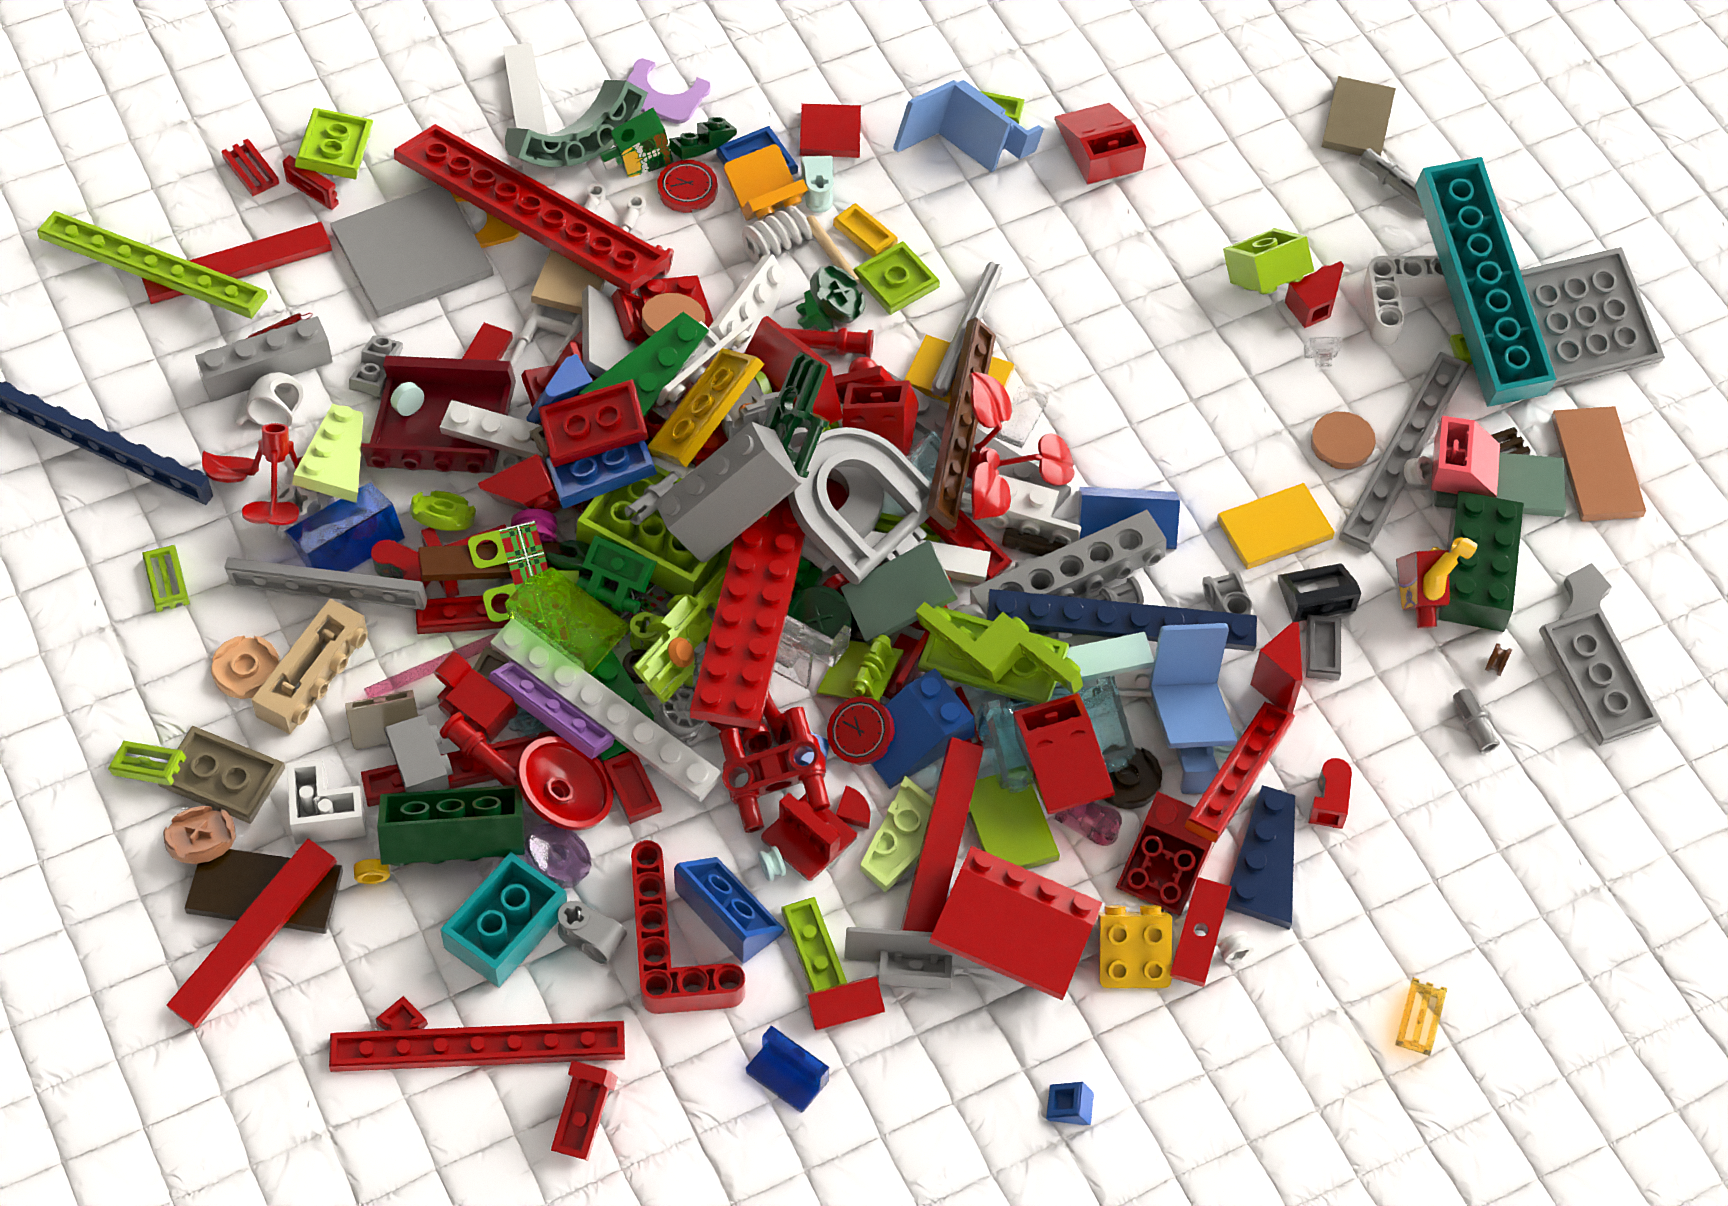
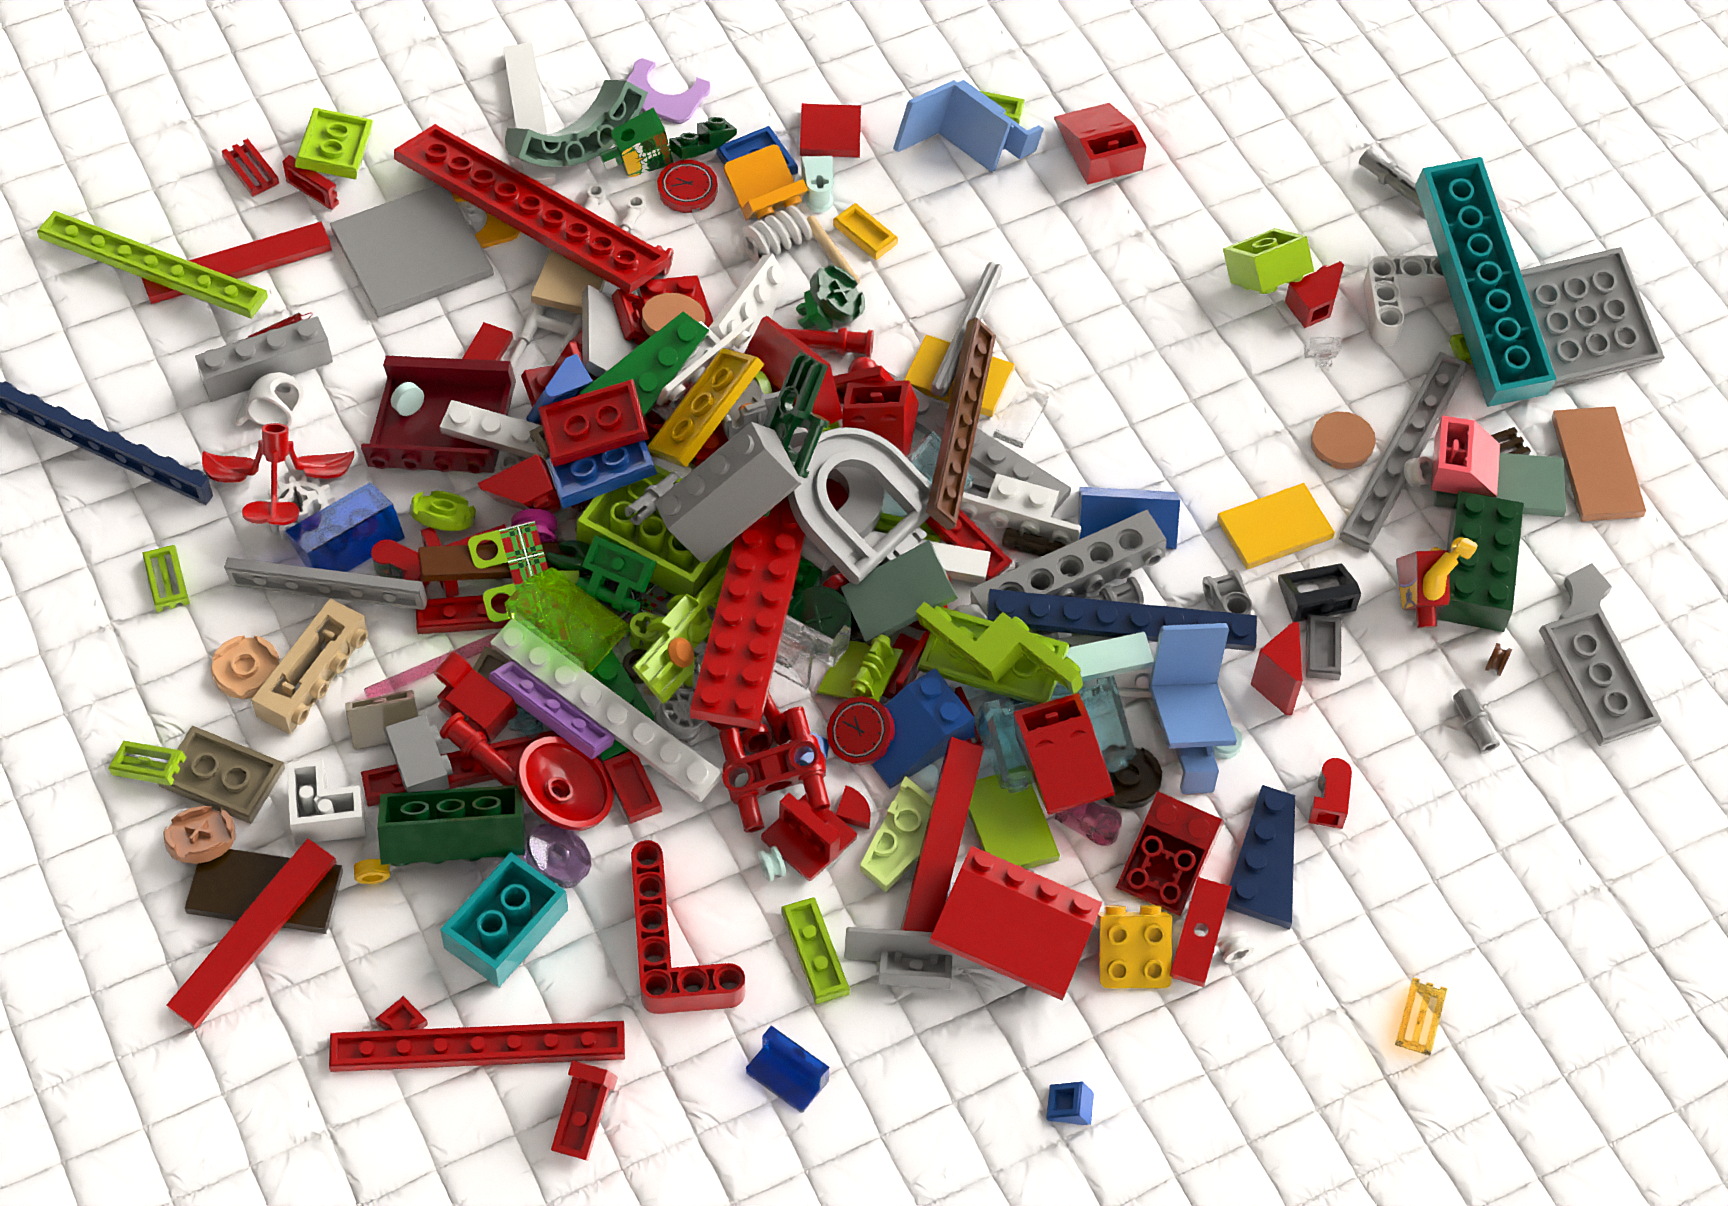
yellowish green wing [292,404,363,503] -> none
light grey slope [349,335,403,396] -> none
light grey piece [558,901,627,964] -> none
blue slope [674,857,786,964] -> none
red tile [806,976,885,1030] -> none
lime tile [853,241,940,315] -> none
plant [967,372,1075,520] -> none
red tile [1184,701,1296,843] -> none
dark tan tile [1321,76,1396,156] -> none

